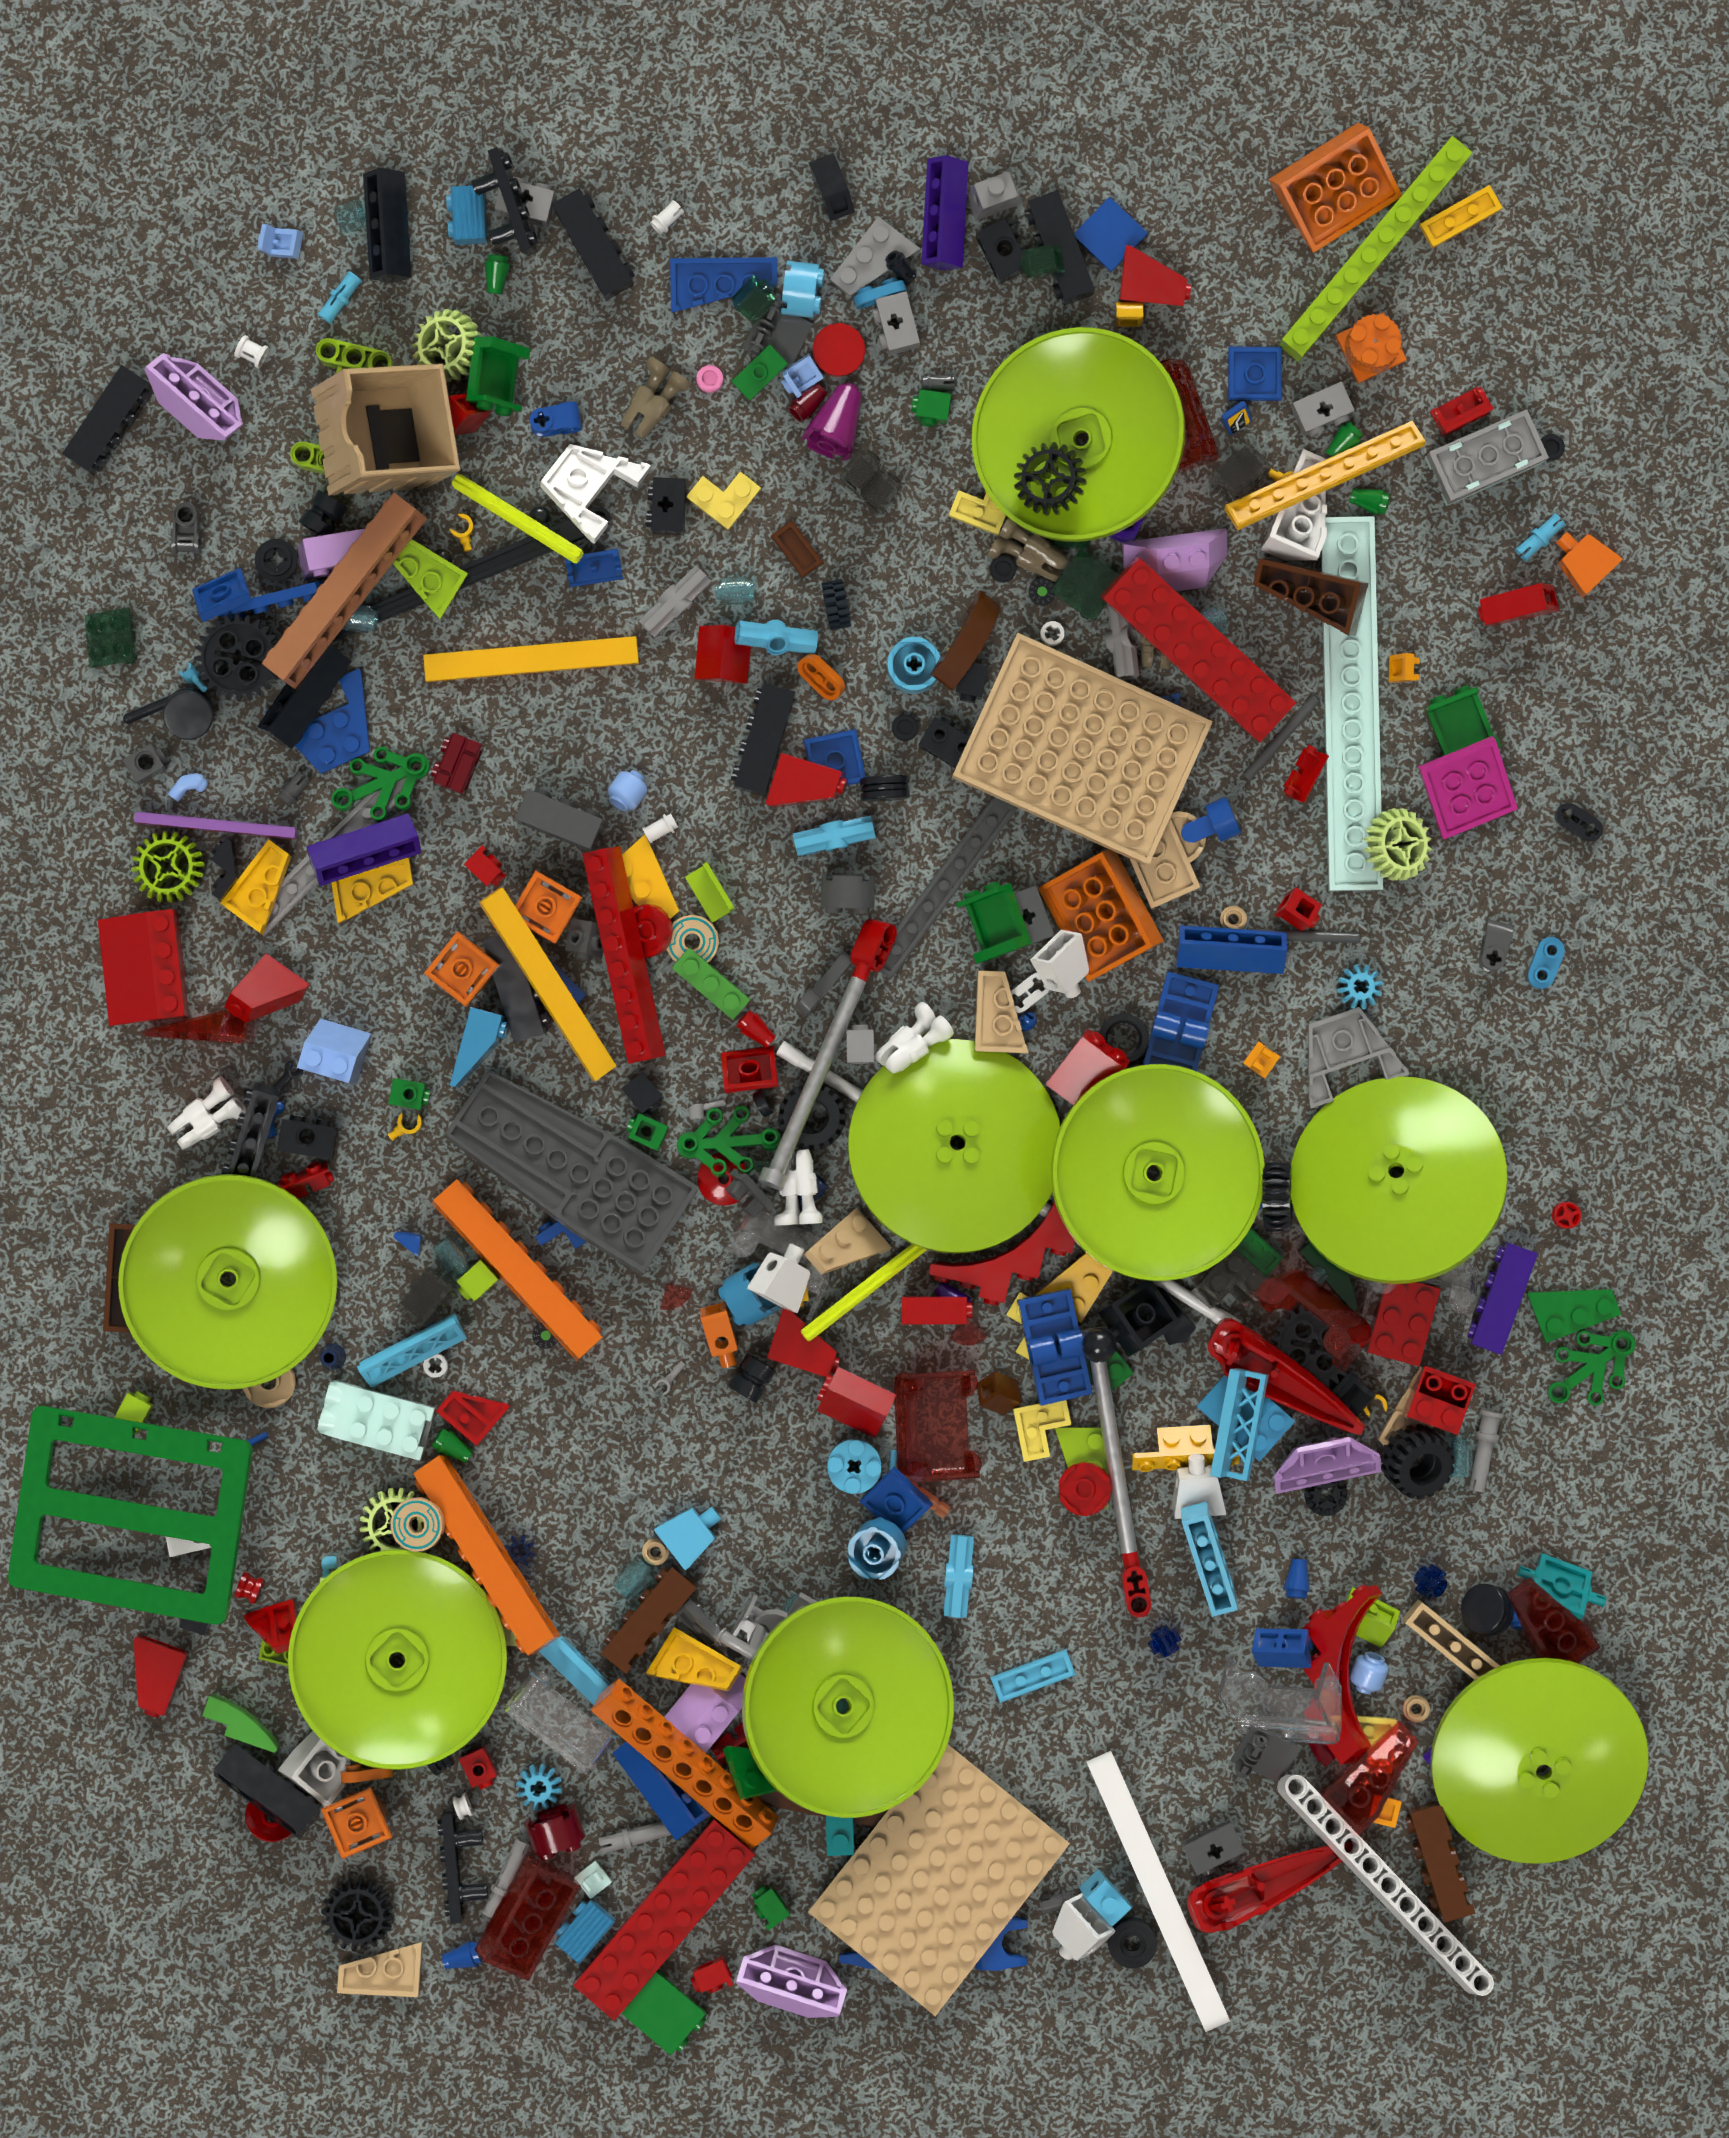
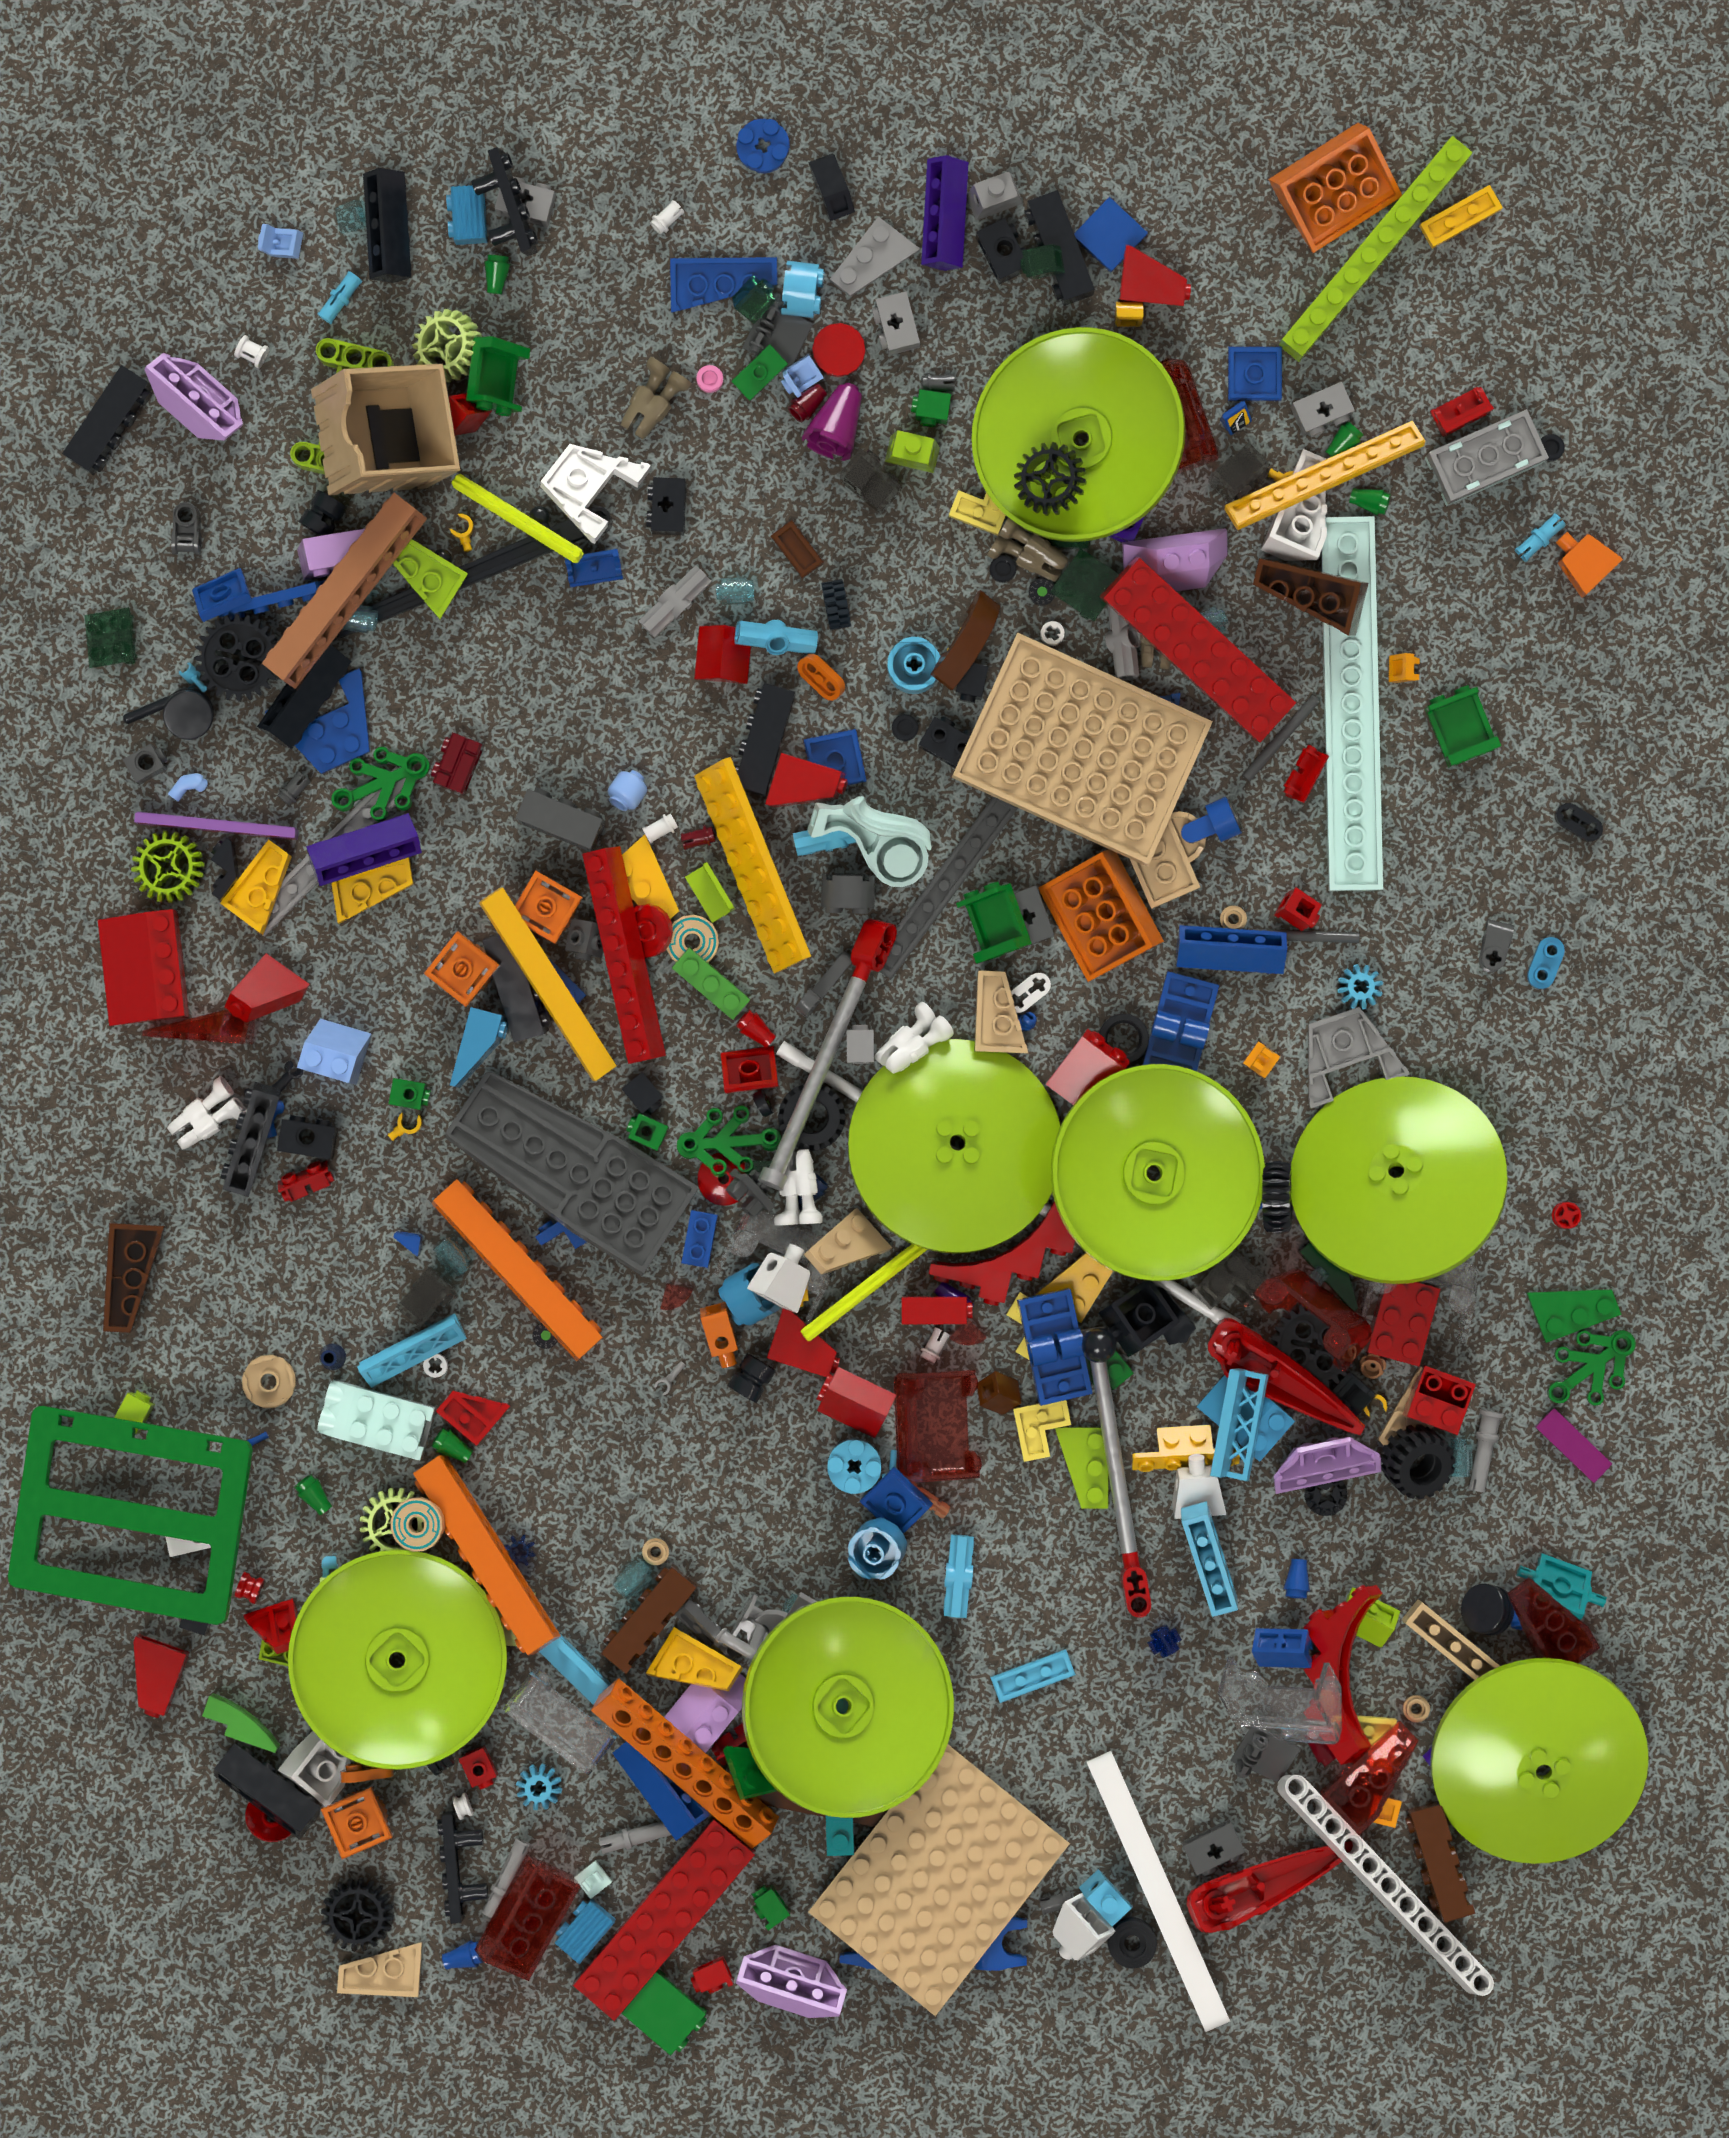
lime dish [118,1174,337,1390] -> none
black gear [255,539,298,582] -> none
yellow tile [423,636,639,682] -> none
lime brick [456,1259,500,1301] -> none
red brick [464,845,507,888] -> none
dark red brick [524,1803,586,1861] -> none
blue piece [530,402,583,437] -> none
black brick [552,188,635,301] -> none
medium azure torso [654,1506,722,1570] -> none
light yellow plate [686,472,761,531] -> none
light grey hand [689,1099,726,1119] -> none
dark azure plate [853,278,907,309] -> none
black head [859,775,910,802] -> none
black pin [885,251,917,285] -> none
white torso [1030,929,1089,998] -> none
red tile [1058,1462,1112,1516] -> none
green plate [1234,1228,1284,1278] -> none
orange piece [1335,312,1407,384] -> none
light blue head [1350,1652,1389,1694] -> none
yellowish green gear [1363,808,1433,881] -> none
clear blue gear [1414,1564,1447,1600] -> none
dark pink plate [1418,736,1518,839] -> none
dark purple brick [1466,1242,1538,1355] -> none
red slope [1478,583,1560,626] -> none
none -> green cone [294,1474,332,1516]
none -> dark red pin [680,825,716,850]
none -> blue brick [681,1210,718,1268]
none -> yellow plate [694,757,811,974]
none -> blue plate [736,119,790,173]
none -> light aqua animal [808,796,931,887]
none -> lime torso [885,430,940,473]
none -> white pin [920,1327,950,1363]
none -> medium nougat plate [1360,1353,1386,1379]
none -> magenta tile [1535,1408,1612,1483]

